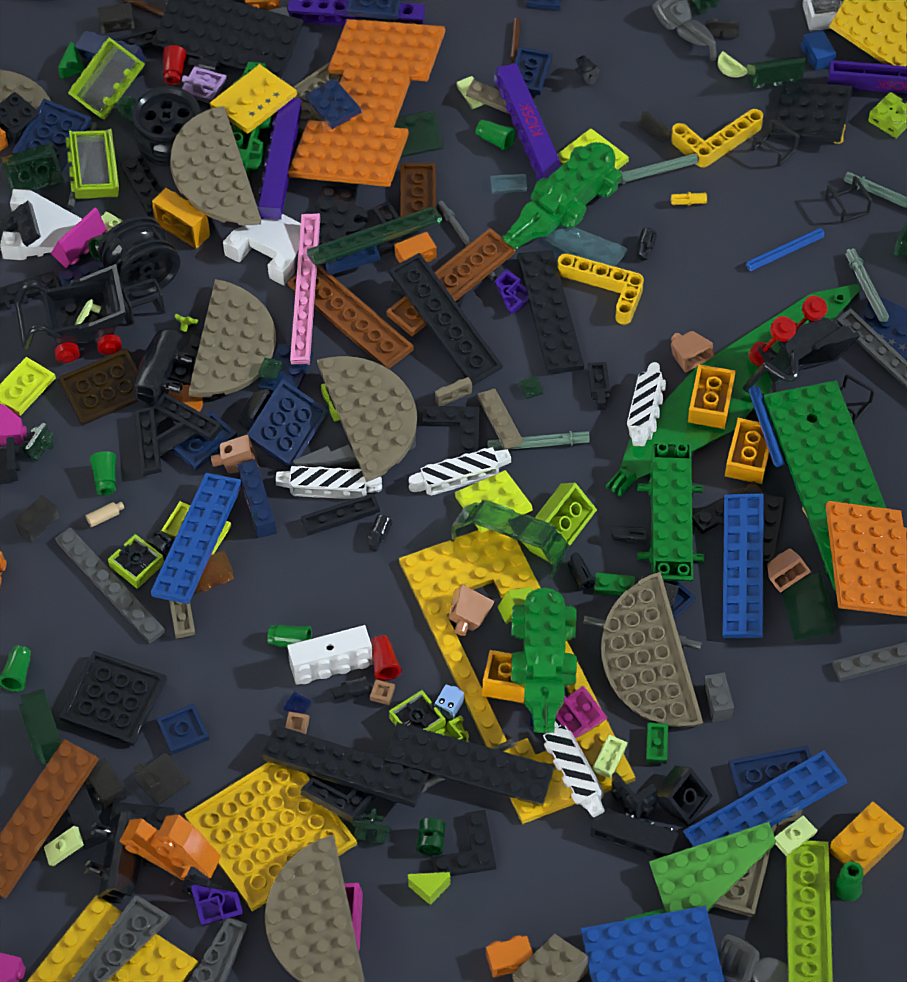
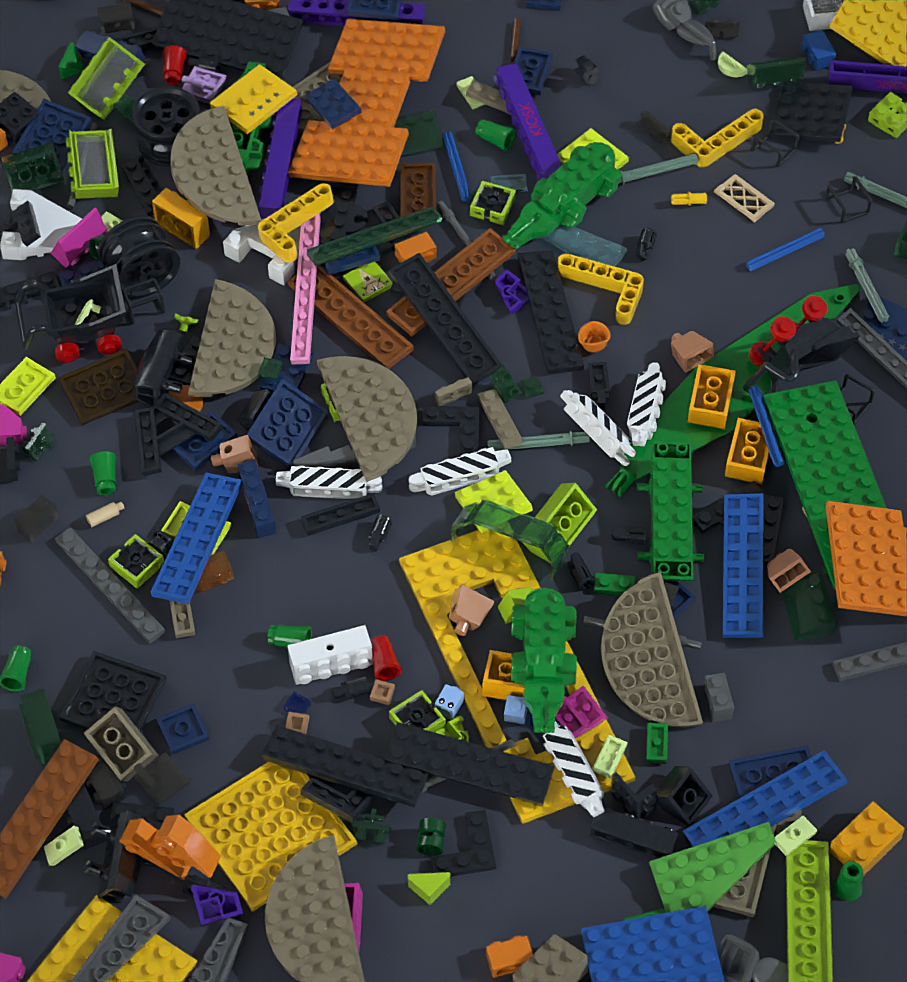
none -> dark tan brick [84,707,158,782]
none -> yellow beam [258,183,334,263]
none -> lime tile [343,262,393,303]
none -> blue axle [443,132,471,202]
none -> piece [470,181,516,225]
none -> clear green hips [489,365,521,403]
none -> light blue brick [504,695,527,724]
none -> white hinge [560,390,636,466]
none -> orange helmet [578,321,611,353]
none -> tan window [714,174,775,222]

